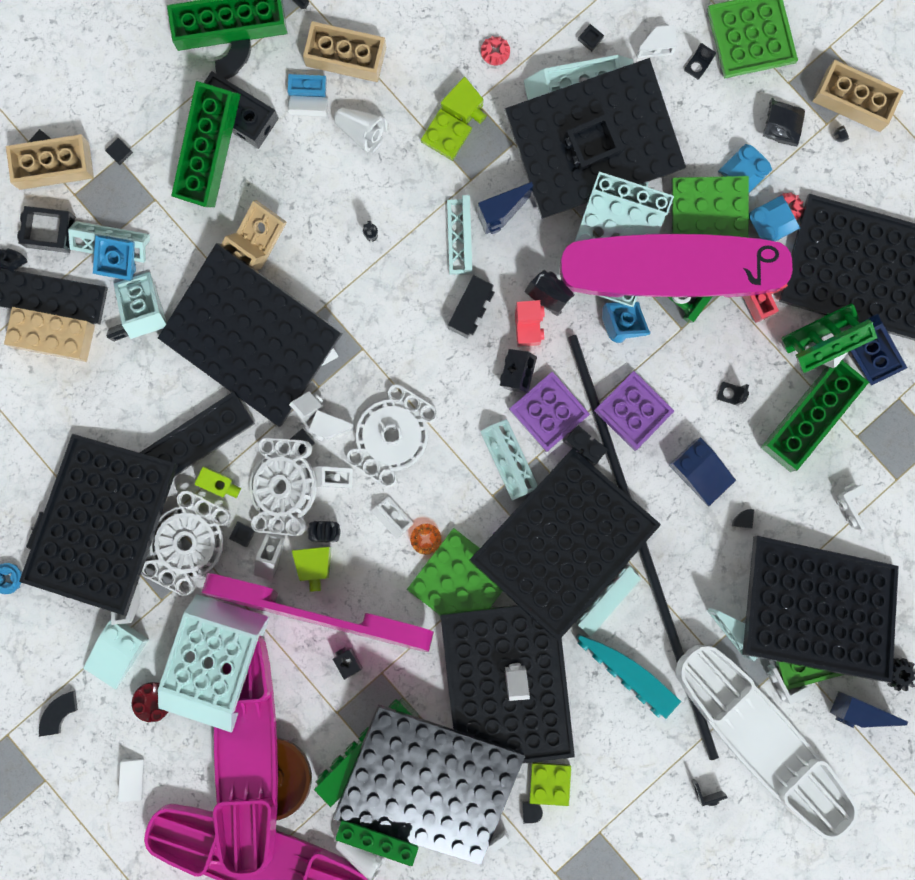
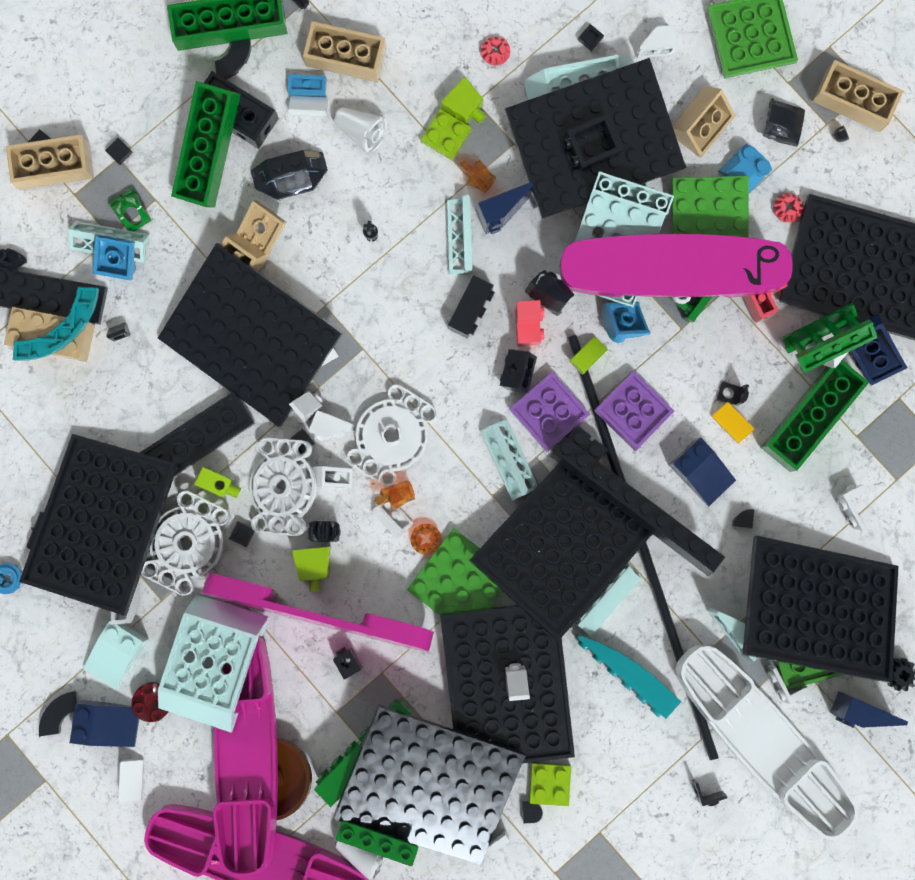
black window [17,206,76,253] -> none
light aqua slope [113,272,166,339] -> none
white slope [254,533,285,580] -> none
black bracket [684,43,716,80] -> none
dark azure slope [749,195,800,242] -> none
none -> teal tile [12,287,99,361]
none -> dark blue slope [69,699,139,747]
none -> green piece [108,187,151,231]
none -> black wedge [251,150,328,200]
none -> clear orange rock [375,480,415,510]
none -> clear orange rock [460,160,496,194]
none -> black brick [551,436,725,576]
none -> lime slope [569,336,608,375]
none -> tan slope [672,86,736,158]
none -> yellow slope [711,402,755,443]

